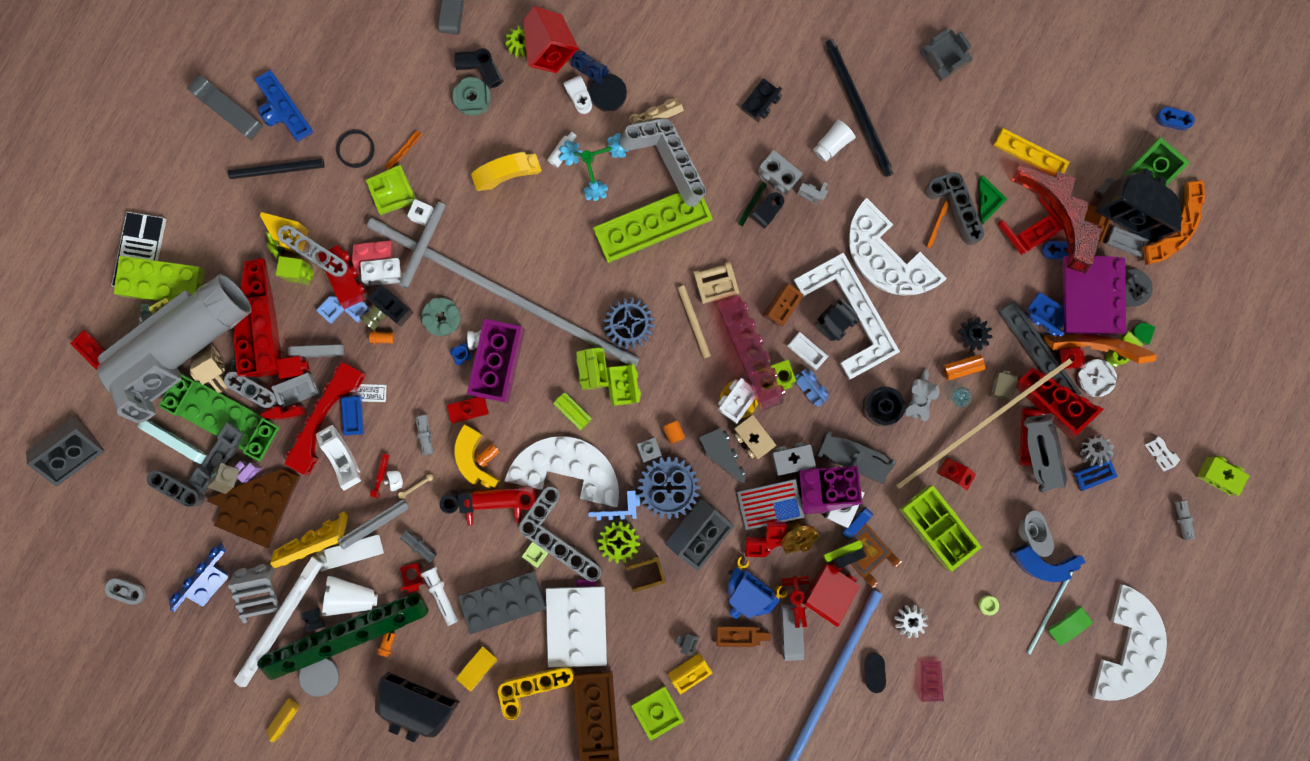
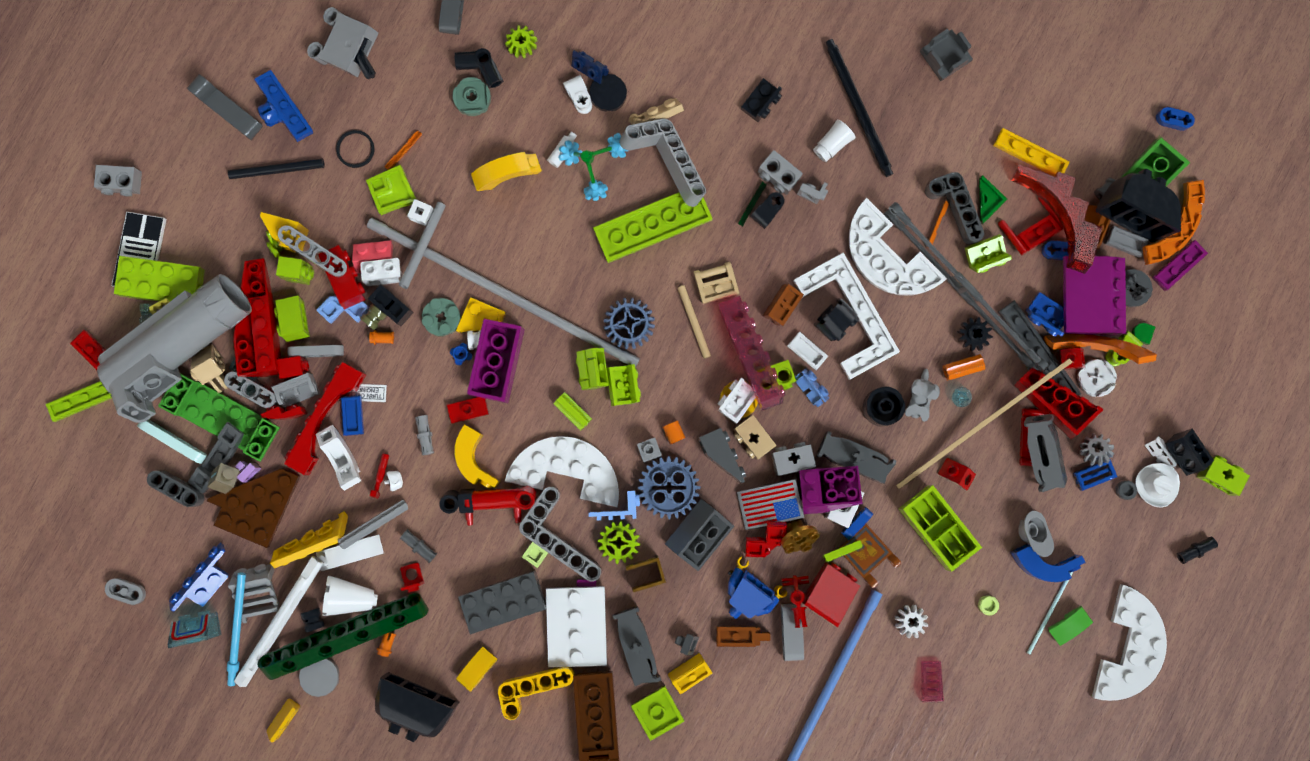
dark grey slope [26,417,104,487] -> none
tan hinge [398,474,434,499] -> none
white pin [420,567,459,626] -> none
orange pin [475,443,500,468] -> none
red slope [523,6,579,74] -> none
black beam [833,548,867,569] -> none
black tile [864,653,886,693] -> none
dark tan brick [989,370,1018,401] -> none
light grey pin [1174,500,1196,540] -> none
none -> lime tile [46,381,112,422]
none -> light grey brick [94,165,142,196]
none -> clear light blue slope [167,610,222,648]
none -> medium azure bar [226,572,246,686]
none -> lime brick [274,295,310,342]
none -> light grey piece [307,7,379,80]
none -> yellow wing [456,297,506,333]
none -> dark grey piece [613,606,661,686]
none -> dark grey bar [883,202,1049,372]
none -> lime bracket [965,234,1012,273]
none -> dark grey tile [1116,481,1137,500]
none -> white hat [1136,463,1180,507]
none -> magenta tile [1152,240,1208,292]
none -> black brick [1165,428,1214,476]
none -> black pin [1177,536,1218,564]

